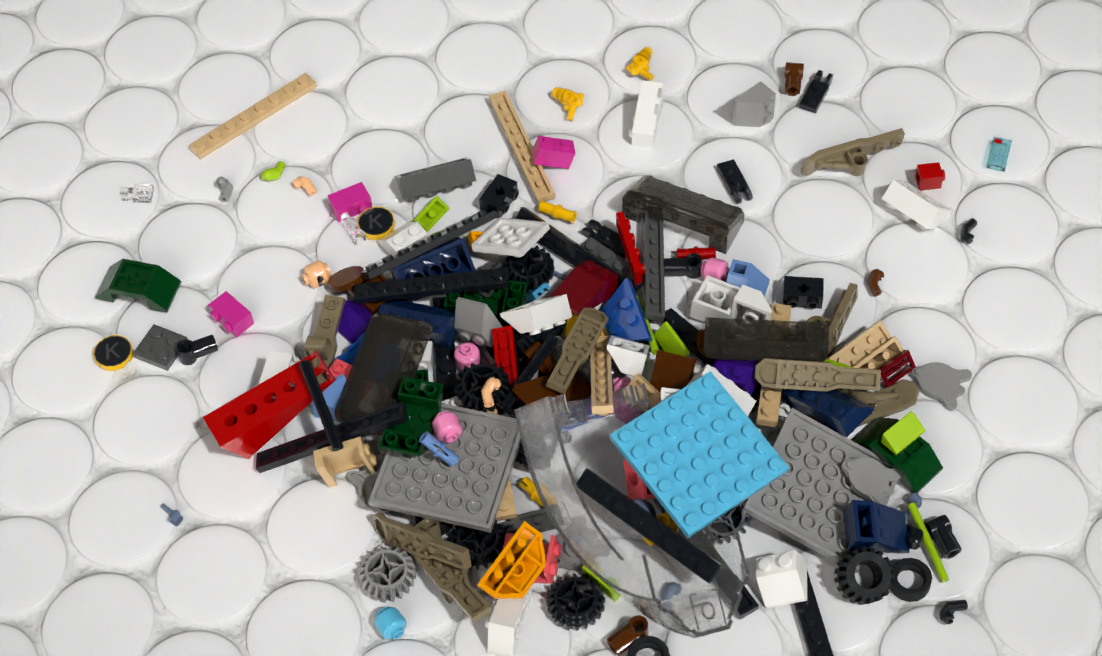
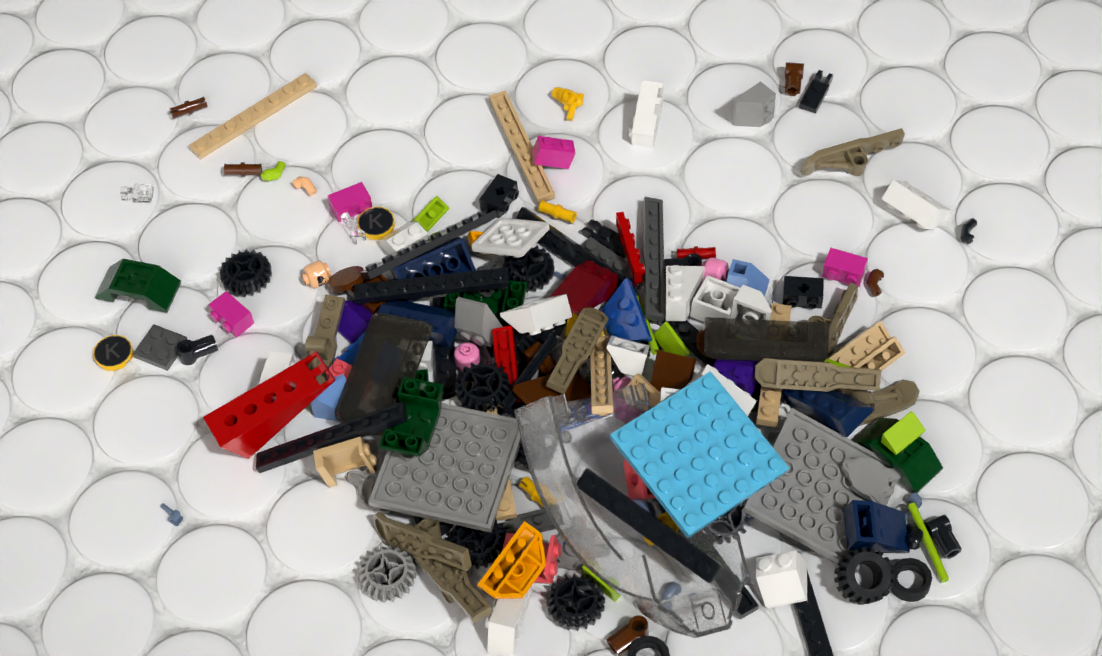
light grey arm [216,176,233,203] -> none
black axle [299,359,343,452] -> none
medium azure head [374,606,407,639] -> none
dark grey slope [395,157,476,202] -> none
medium blue pin [419,431,459,467] -> none
bright pink head [432,411,462,443] -> none
light nougat arm [481,377,501,408] -> none
dark azure tile [523,283,551,305] -> none
clear smoke windscreen [622,176,744,254] -> none
yellow piece [626,47,654,81] -> none
black hinge [717,159,753,204] -> none
dark red tile [878,350,916,388] -> none
light grey tile [911,362,972,411] -> none
red brick [915,162,945,191] -> none
black arm [939,599,968,624] -> none
clear light blue tile [986,137,1012,172] -> none
none -> reddish brown pin [169,97,208,119]
none -> black gear [220,249,272,297]
none -> reddish brown pin [224,162,262,177]
none -> white wedge [666,265,705,321]
none -> dark pink brick [822,248,868,287]

